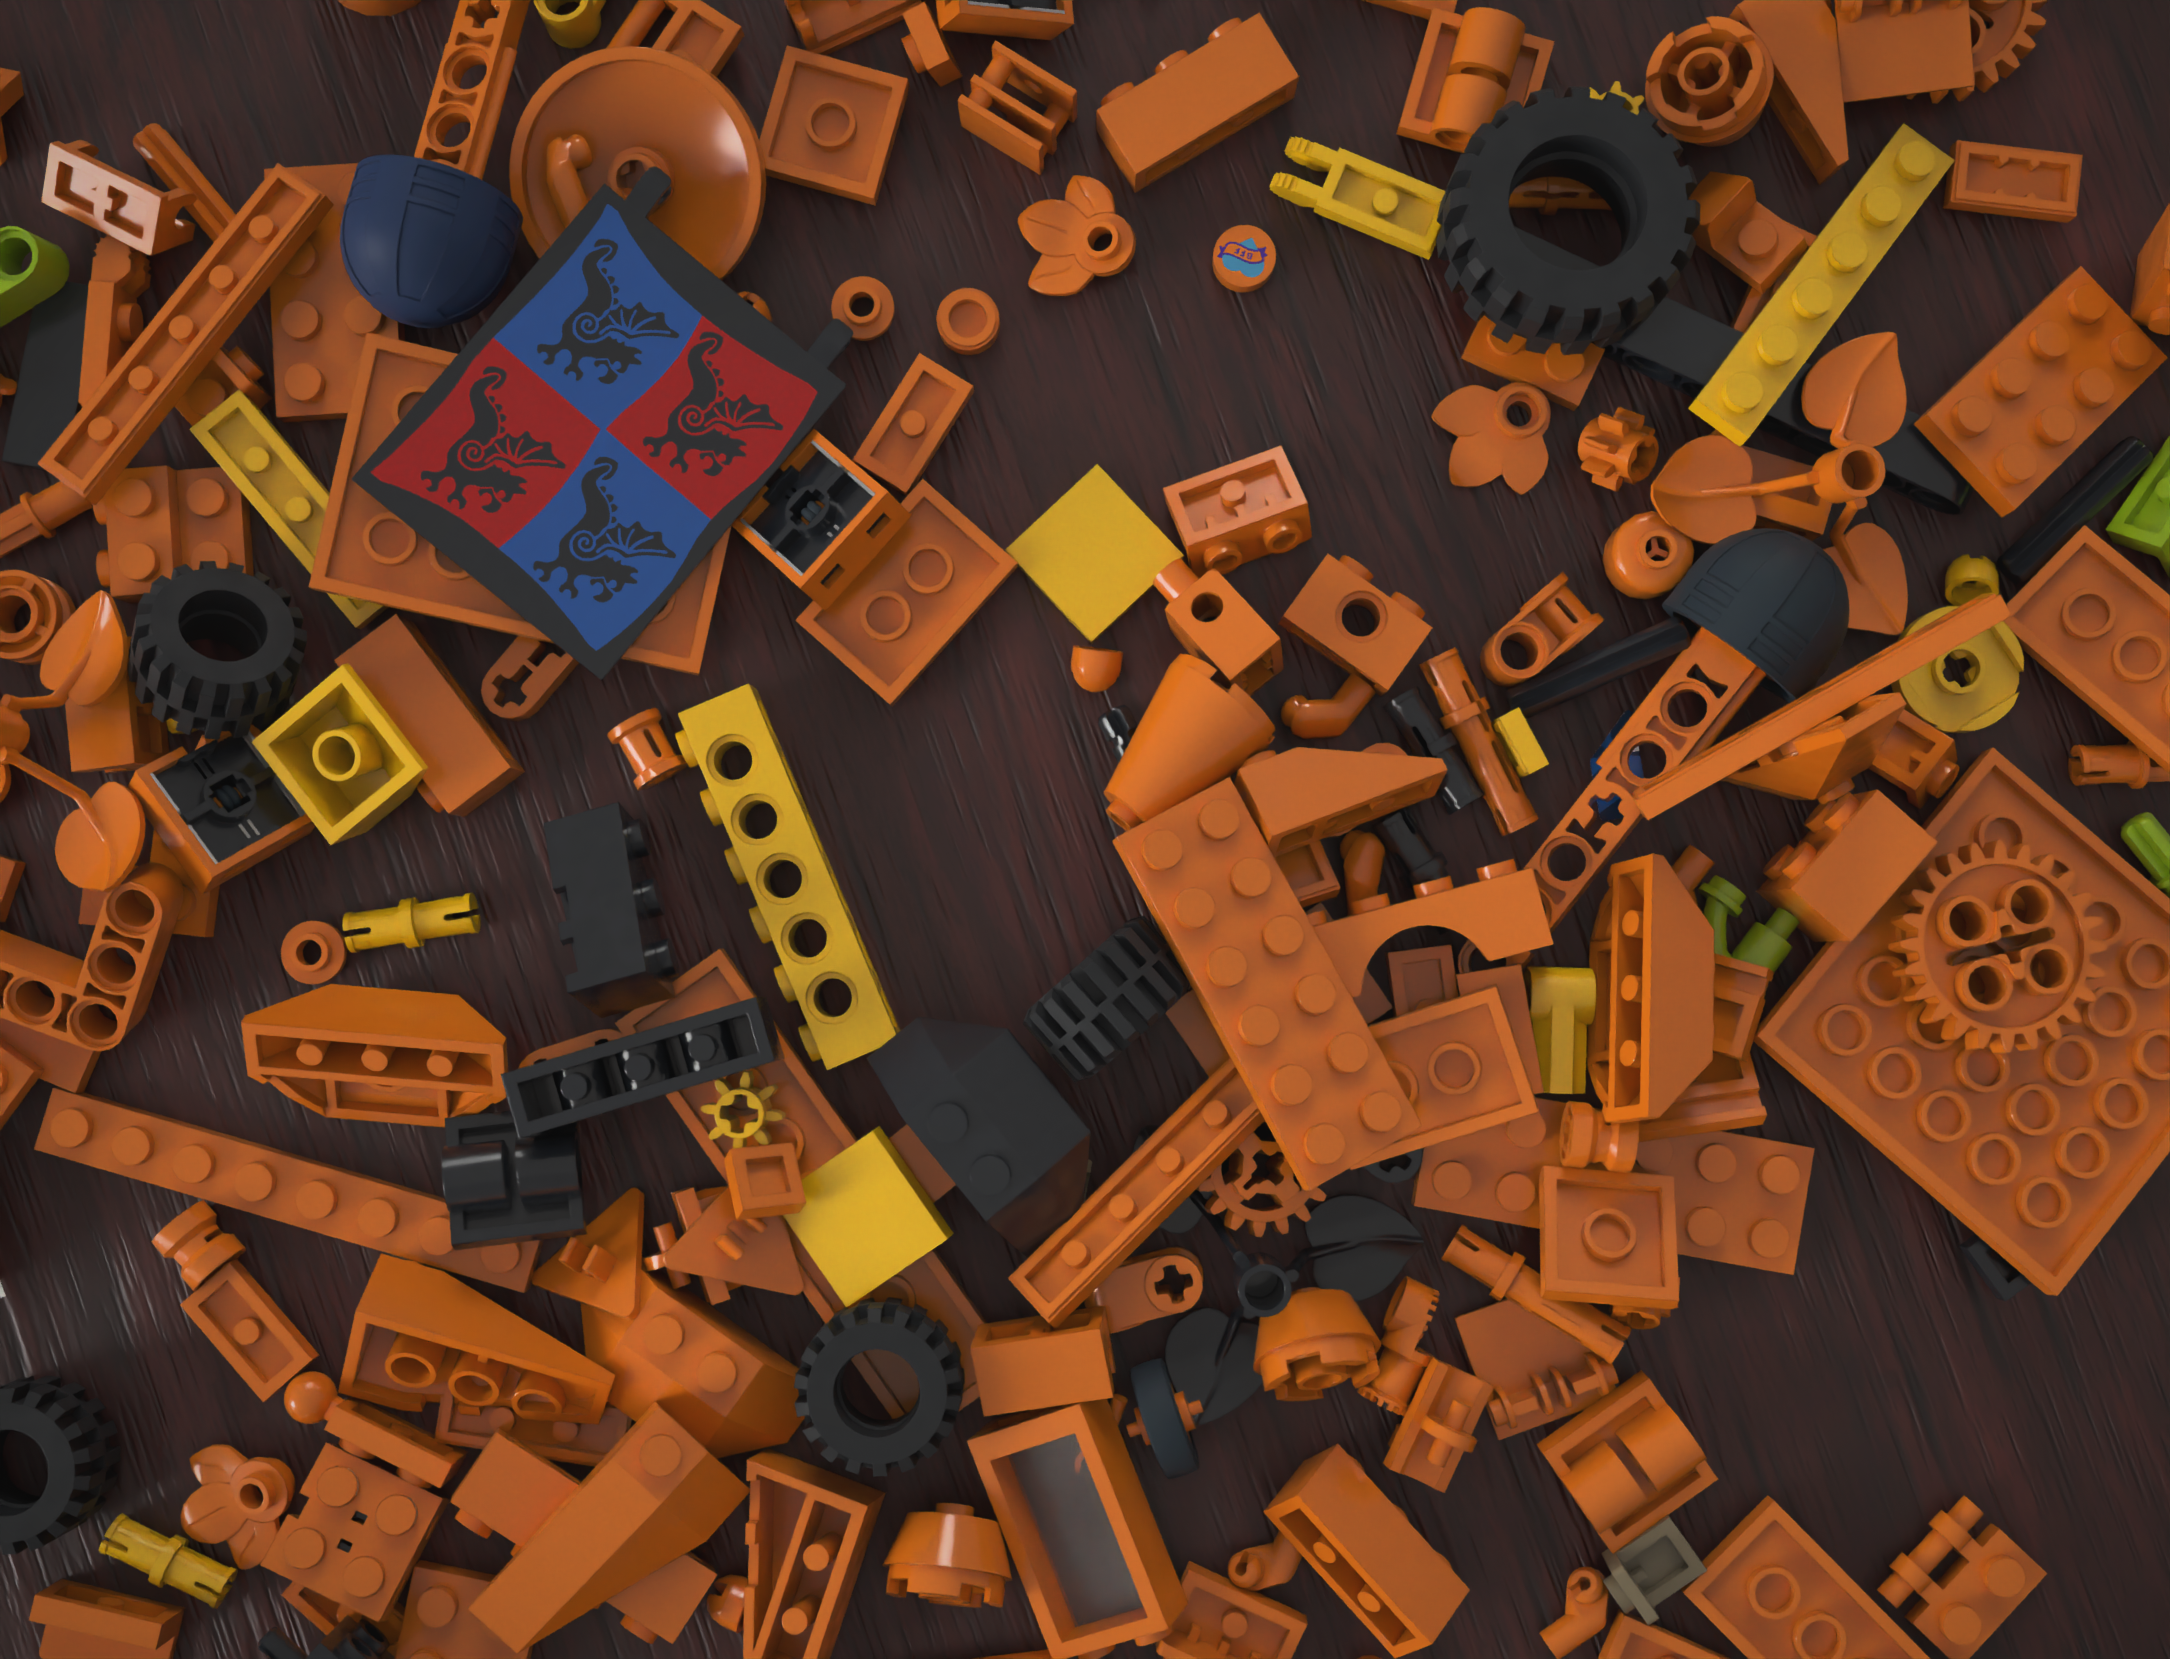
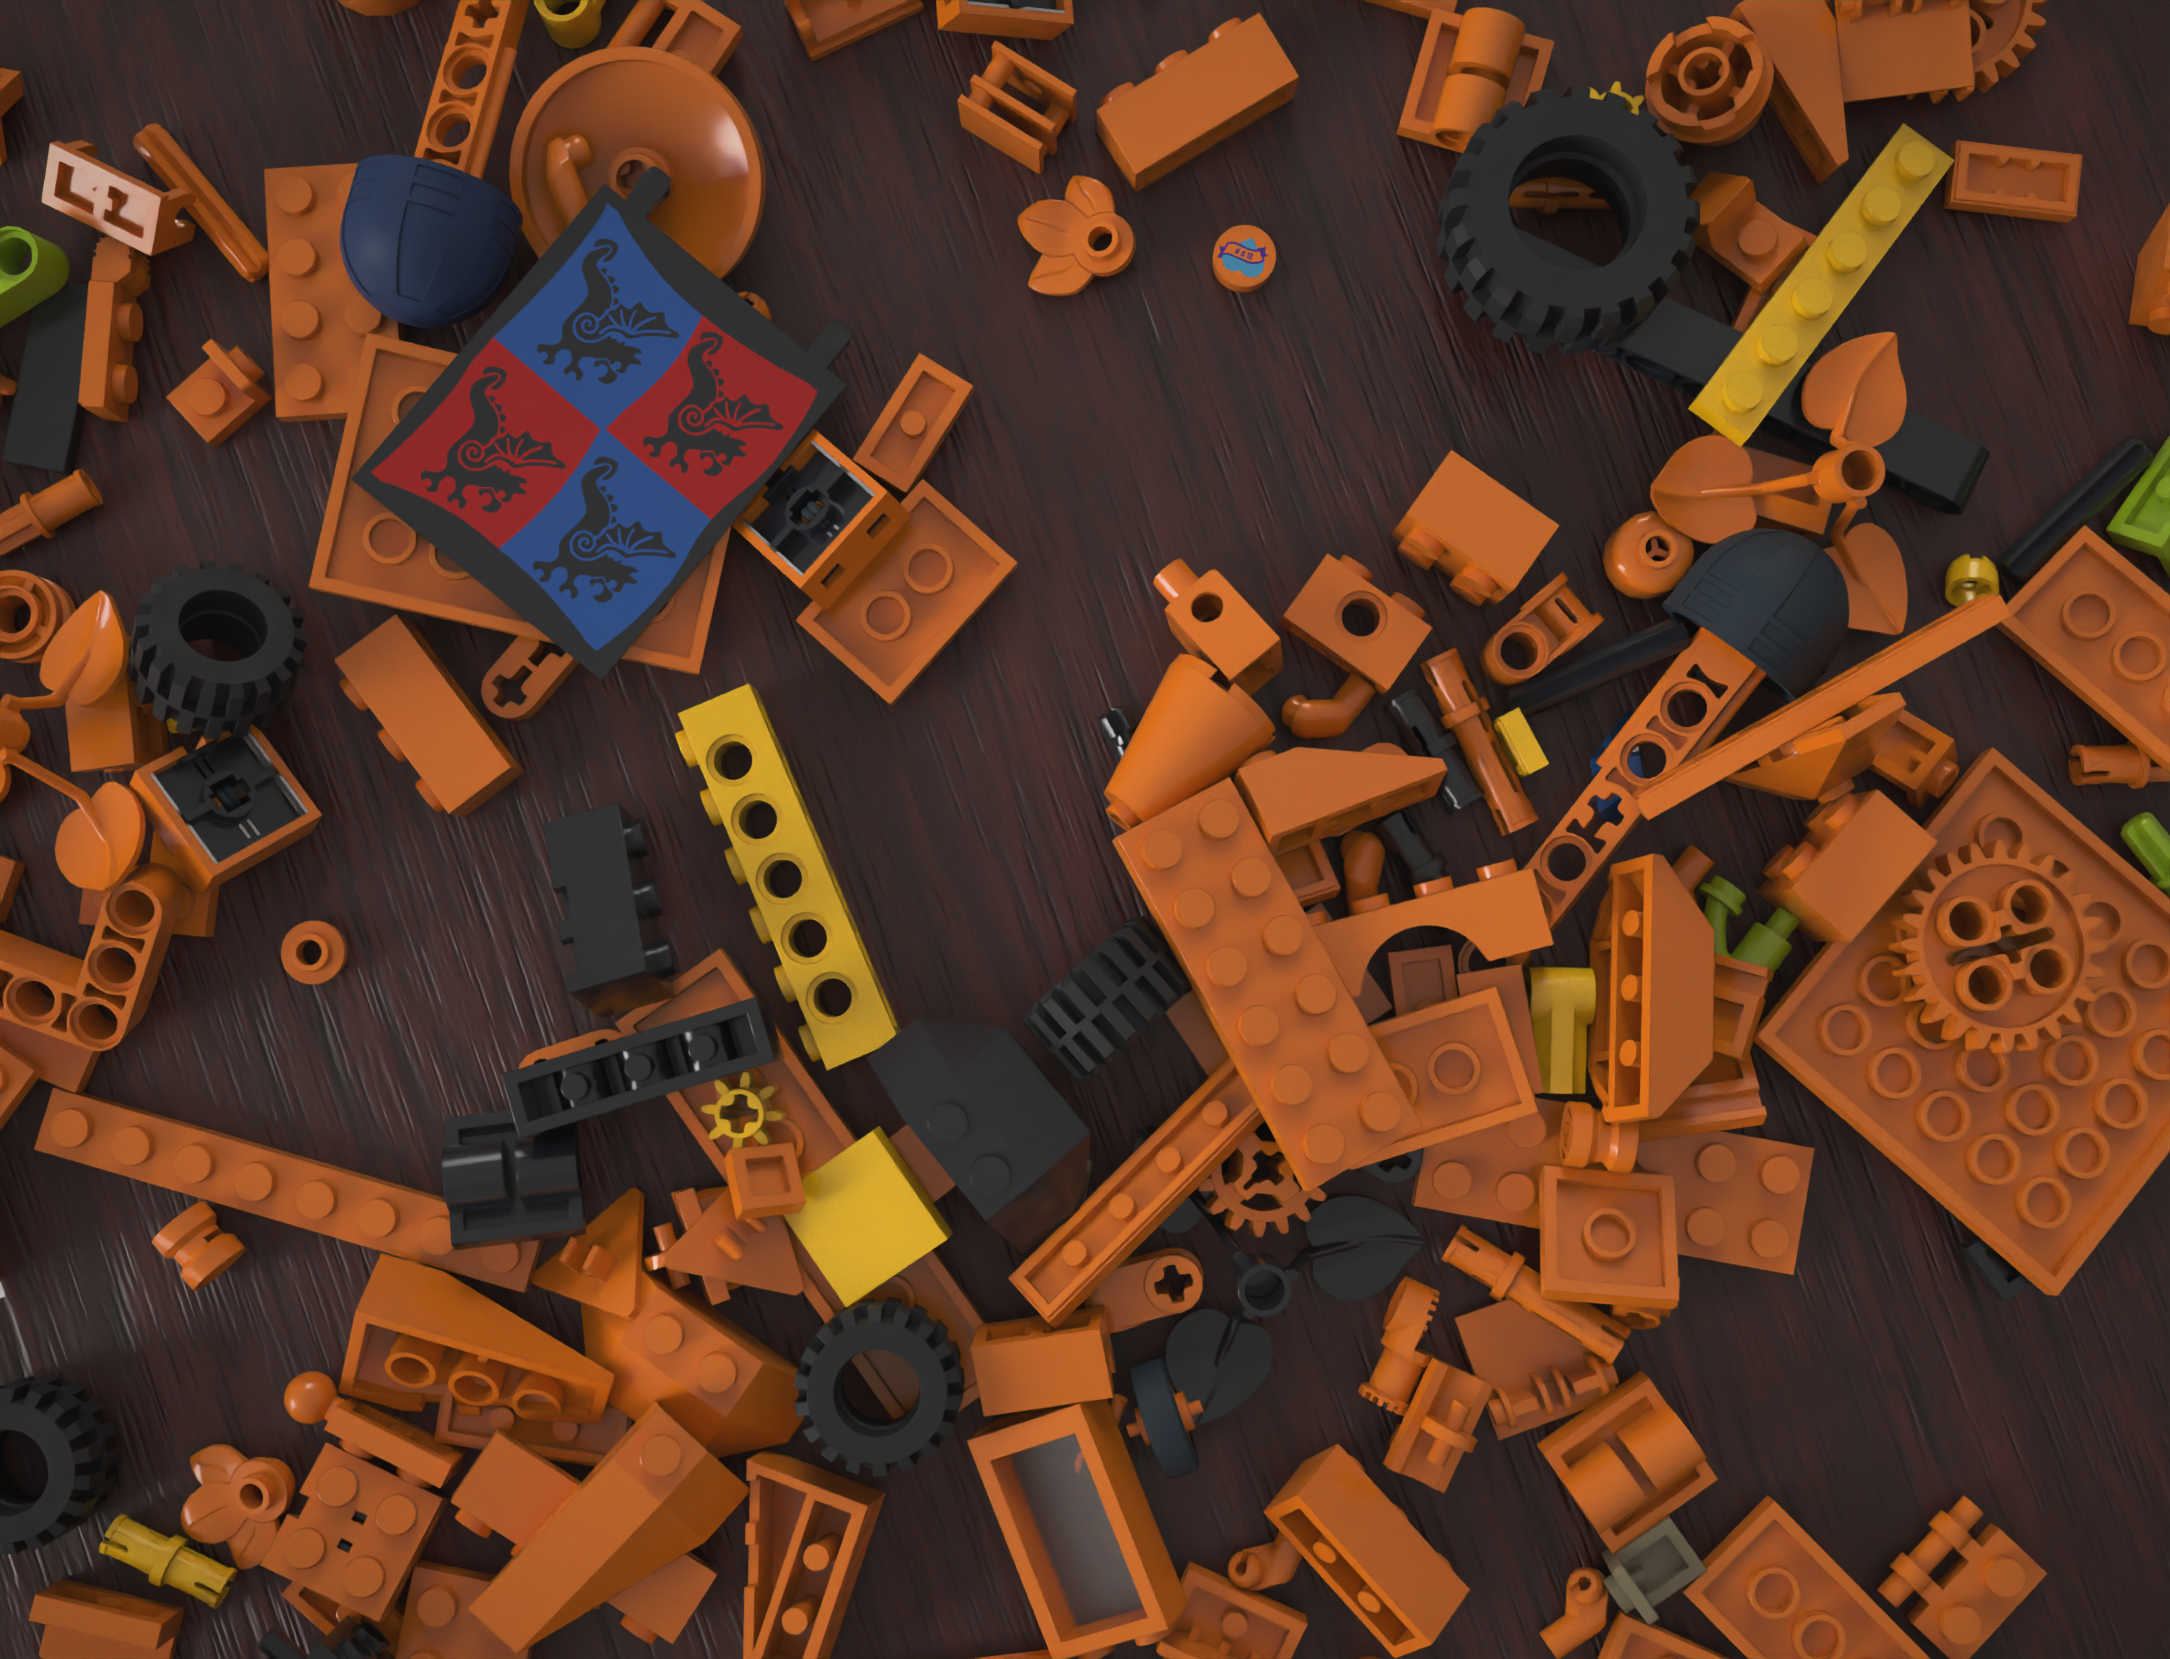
orange tile [38,163,334,506] -> none
orange plate [93,465,254,604] -> none
orange plate [180,1259,320,1402] -> none
yellow plate [189,389,388,629] -> none
orange wedge [241,984,508,1127] -> none
yellow slope [252,663,428,845] -> none
yellow pin [342,892,481,953] -> none
orange bush [607,708,688,791] -> none
orange hinge [706,1574,748,1634] -> none
orange plate [759,45,910,206] -> none
orange plate [831,276,895,341] -> none
orange cone [883,1503,1012,1608] -> none
orange plate [902,2,963,87] -> none
orange tile [936,288,1000,355] -> none
yellow tile [1005,464,1184,644] -> none
orange hinge [1071,646,1123,692] -> none
orange bracket [1163,445,1312,578] -> none
orange cone [1253,1287,1381,1401] -> none
yellow hinge [1269,136,1445,260] -> none
orange plate [1431,382,1551,495] -> none
orange plate [1461,315,1605,411] -> none
orange gear [1578,407,1659,492] -> none
yellow plate [1891,606,2024,734] -> none
orange plate [1914,266,2168,518] -> none
none -> orange brick [1391,450,1559,607]

